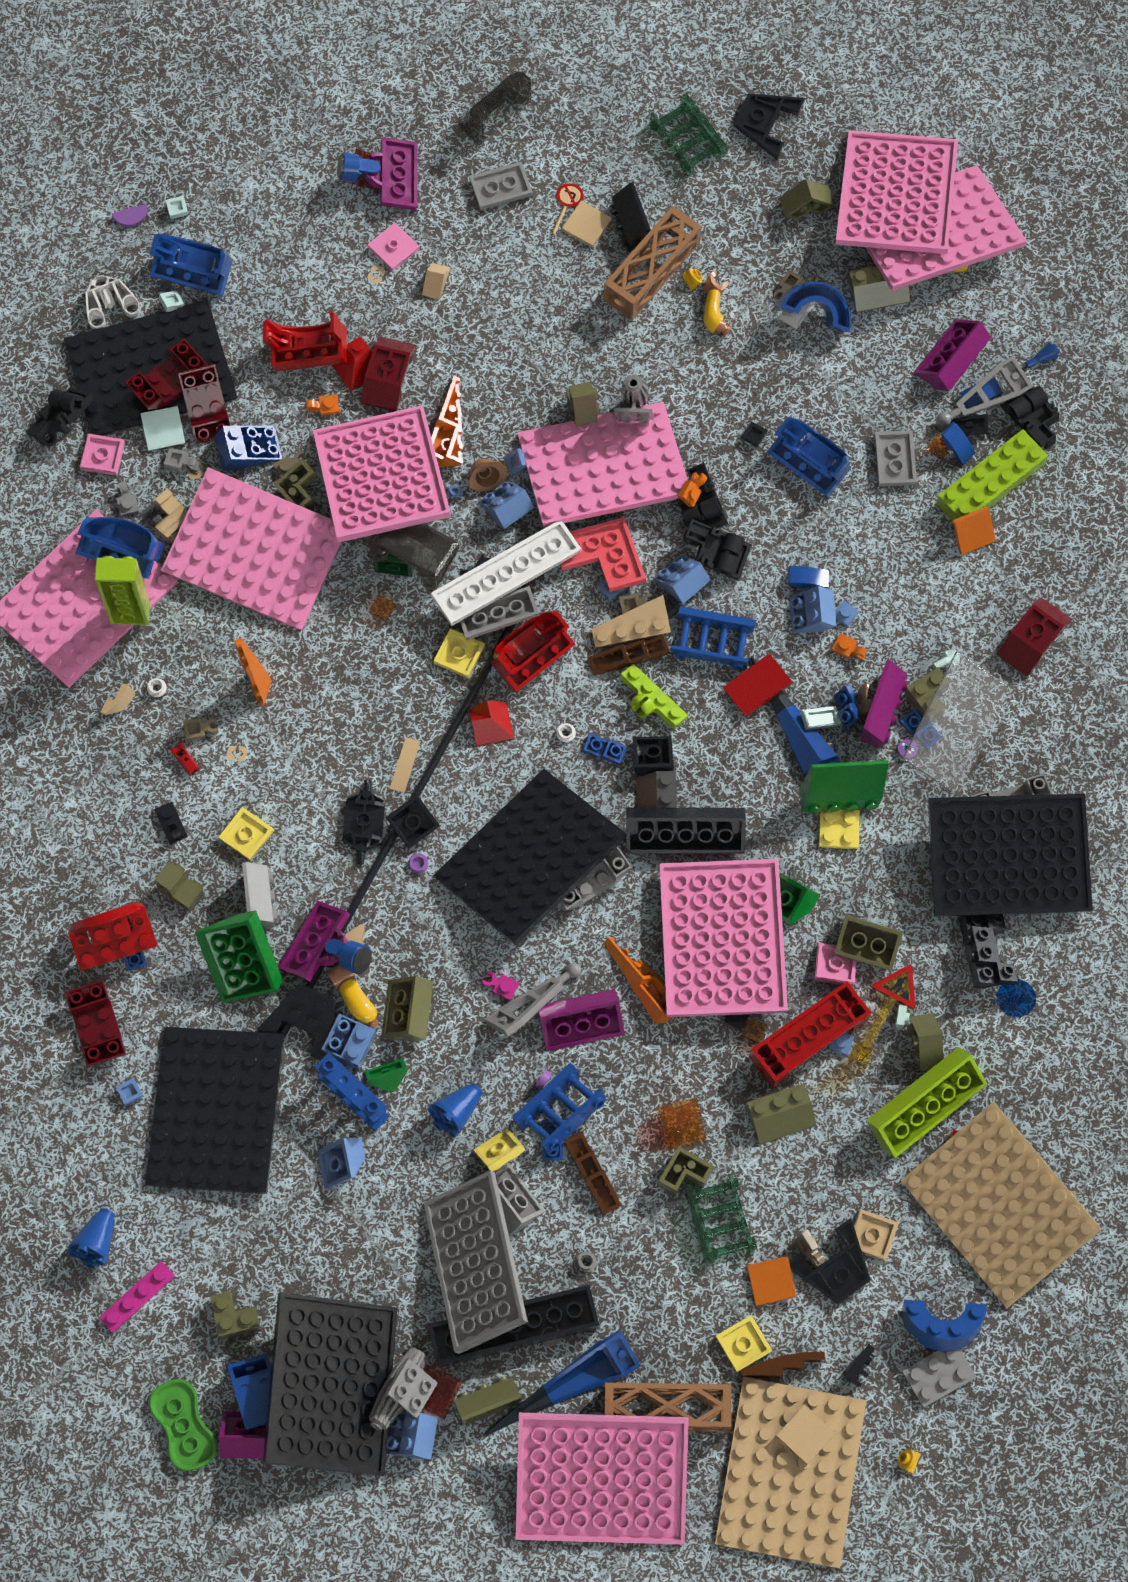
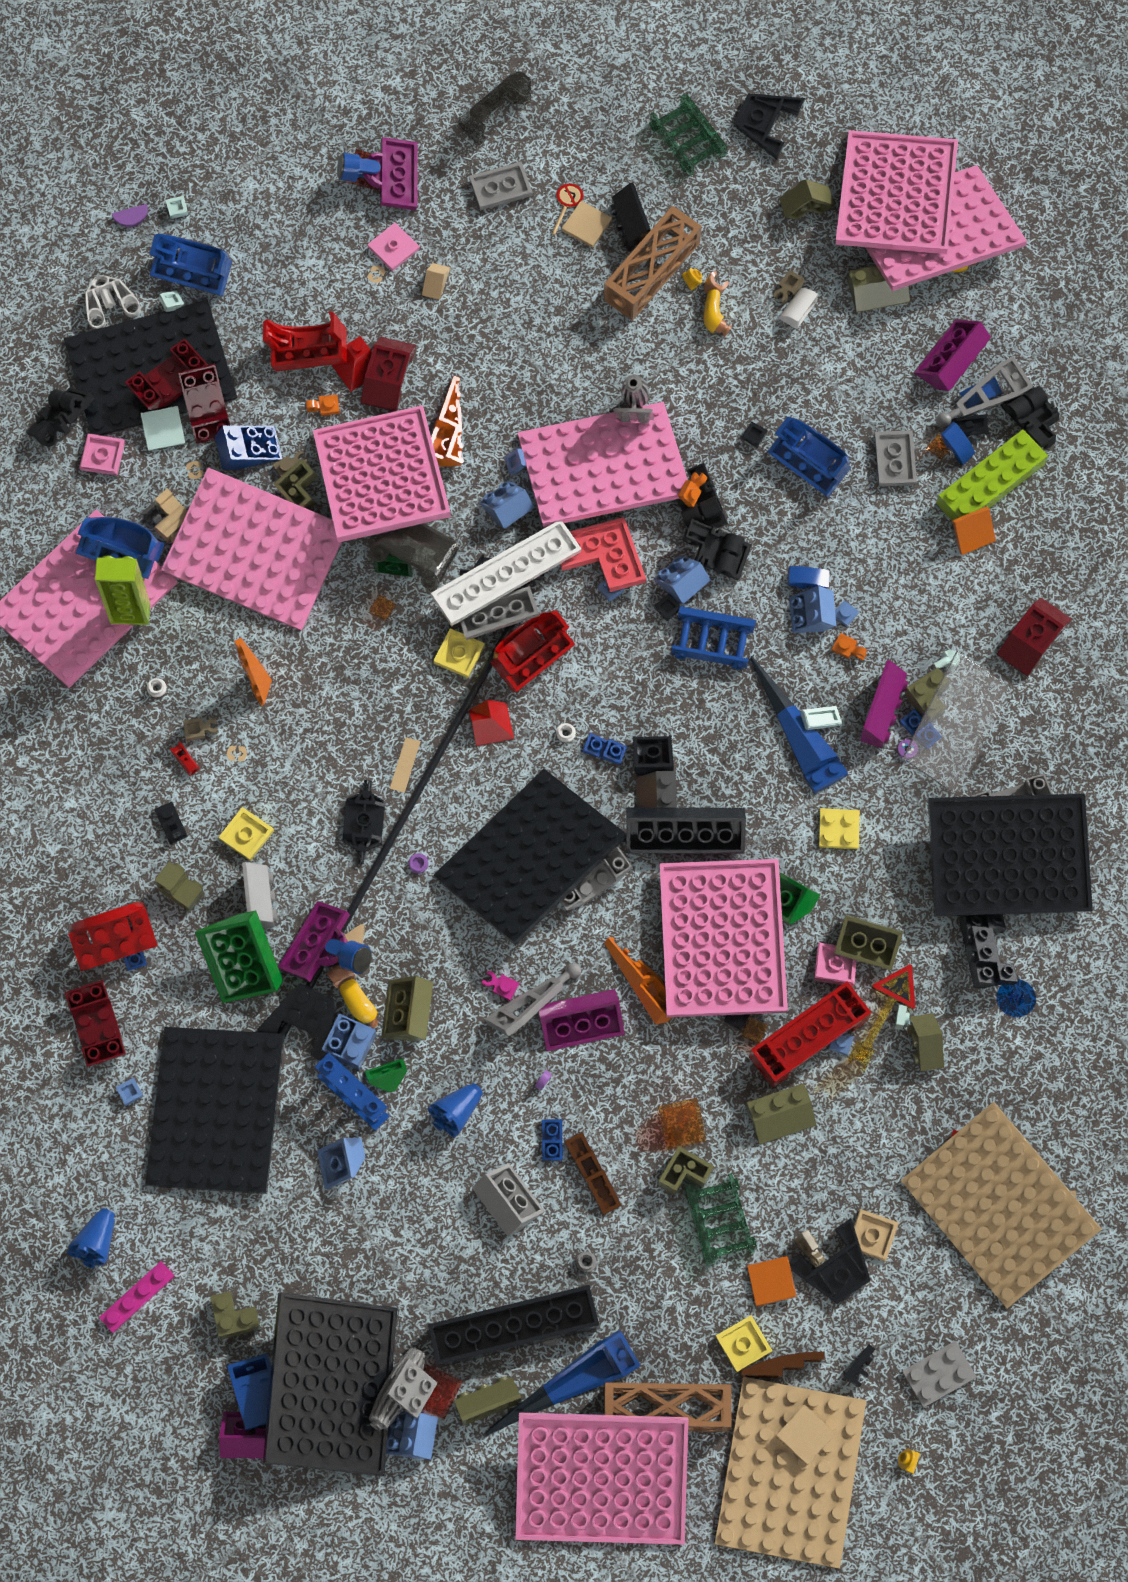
tan slope [101,683,135,715] -> none
light grey plate [116,481,140,517] -> none
bright green plate [149,1379,217,1471] -> none
light grey plate [163,448,200,472] -> none
black slope [385,794,440,849] -> none
light grey plate [424,1170,528,1354] -> none
medium blue piece [447,484,463,499] -> none
medium nougat piece [469,458,507,491] -> none
light yellow plate [474,1128,525,1171] -> none
blue fence [512,1063,607,1155] -> none
olive brick [566,382,600,427] -> none
reddish brown slope [588,634,671,676] -> none
tan wing [592,595,671,648] -> none
dark tan plate [619,593,652,614] -> none
lime plate [619,664,688,729] -> none
red tile [723,653,793,718] -> none
blue brick [775,282,851,332] -> none
green slope [798,760,889,813] -> none
blue slope [834,685,860,730] -> none
medium nougat plate [857,683,872,720] -> none
lime brick [866,1047,988,1158] -> none
blue brick [902,1300,987,1351] -> none
blue cone [1025,342,1060,368] -> none

